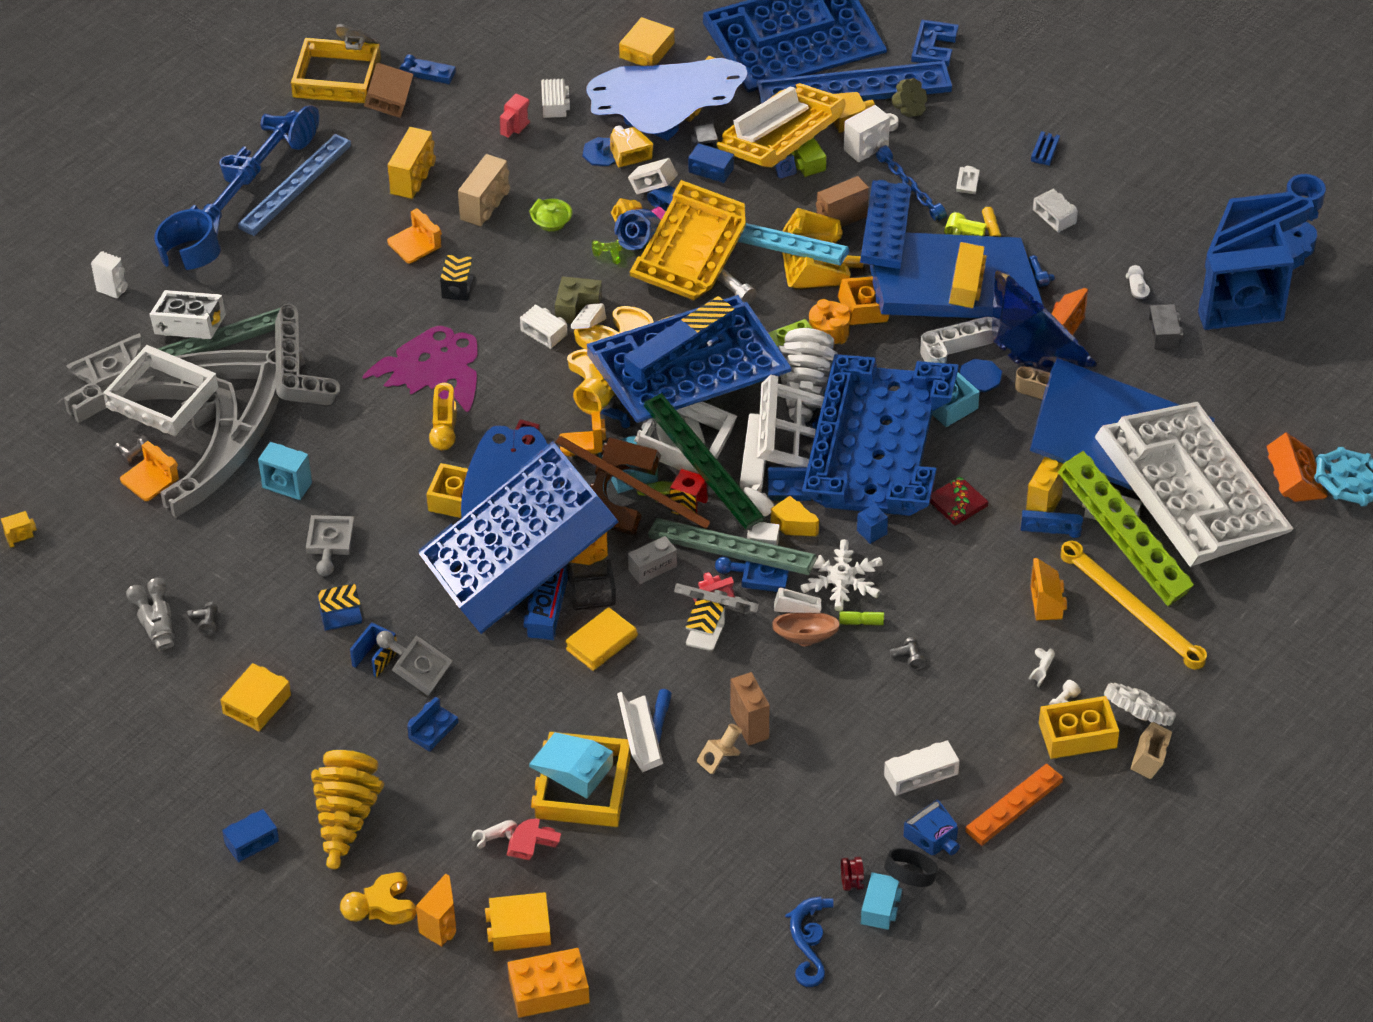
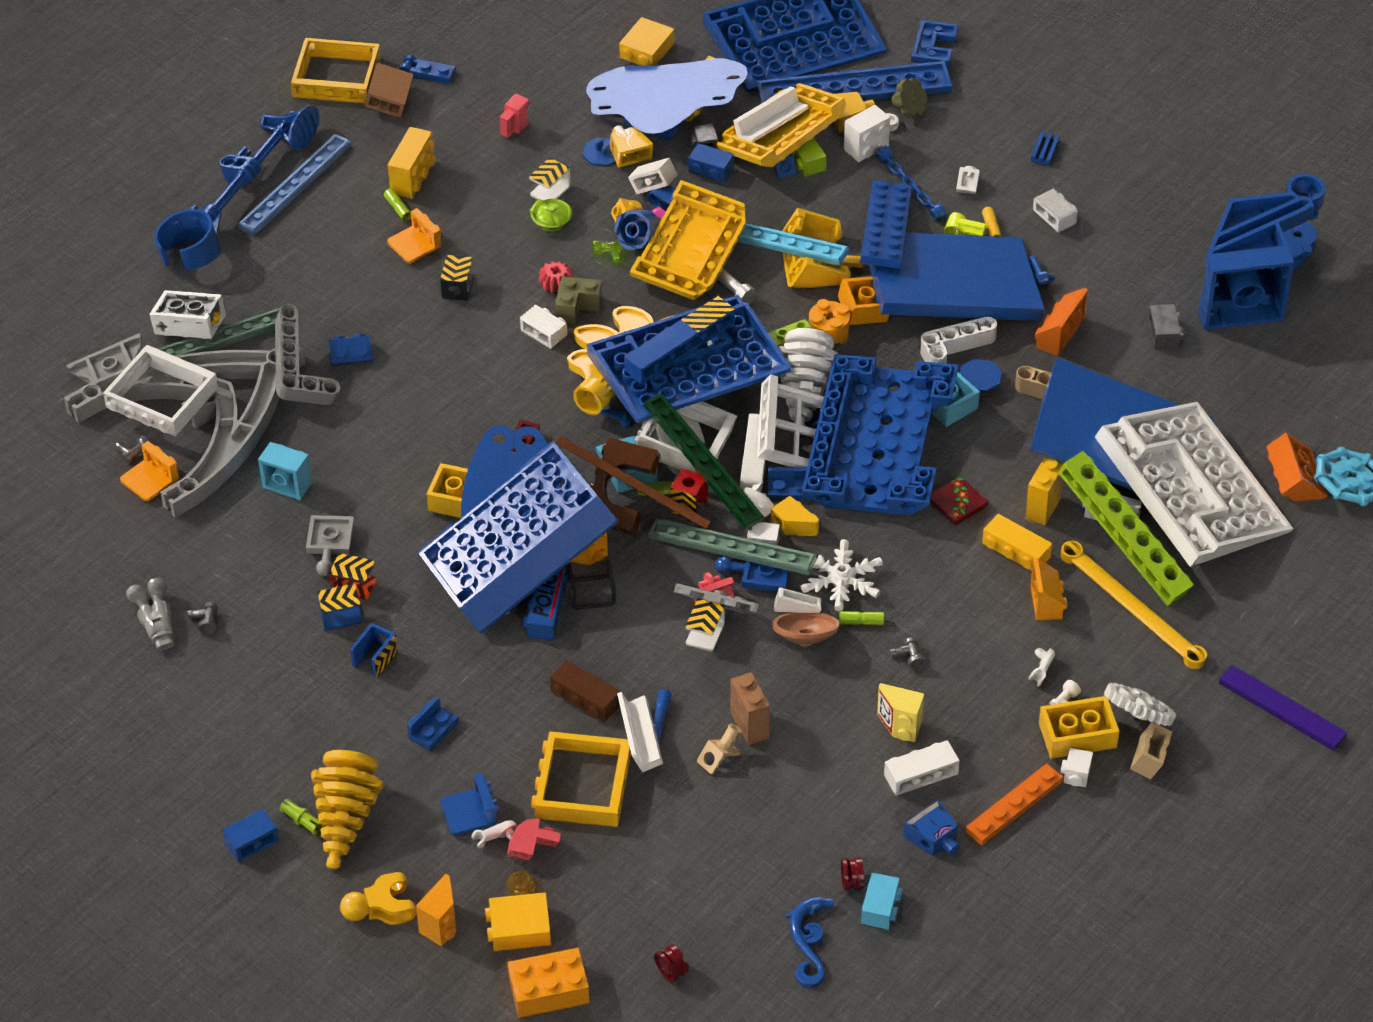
yellow brick [1,511,37,548] -> none
white brick [91,251,128,298] -> none
yellow brick [220,663,291,732] -> none
light grey shield [335,24,380,50] -> none
magenta piece [362,326,477,412] -> none
light grey plate [376,631,453,695] -> none
yellow piece [429,383,457,451] -> none
tan brick [458,154,510,226] -> none
medium azure slope [529,732,613,799] -> none
white brick [541,78,570,118] -> none
light orange bracket [559,411,606,457] -> none
yellow piece [566,607,638,671] -> none
white slope [571,303,606,329] -> none
light grey brick [628,536,677,584] -> none
medium nougat brick [816,176,869,227] -> none
blue brick [857,504,888,544] -> none
black tyre [884,848,938,887] -> none
yellow brick [949,242,987,308] -> none
clear blue windscreen [992,271,1097,367] -> none
blue plate [1021,510,1083,538] -> none
white piece [1126,265,1150,299] -> none
none -> lime pin [280,799,323,835]
none -> blue bracket [329,333,373,366]
none -> piece [329,553,376,600]
none -> lime piece [384,188,411,221]
none -> blue bracket [440,773,499,836]
none -> clear yellow plate [506,871,536,896]
none -> piece [529,158,571,200]
none -> coral gear [539,261,573,294]
none -> reddish brown brick [550,660,620,722]
none -> dark red wheel [654,944,689,983]
none -> light yellow slope [877,683,924,742]
none -> yellow brick [982,514,1052,571]
none -> white brick [1060,748,1093,787]
none -> dark purple tile [1219,665,1347,751]

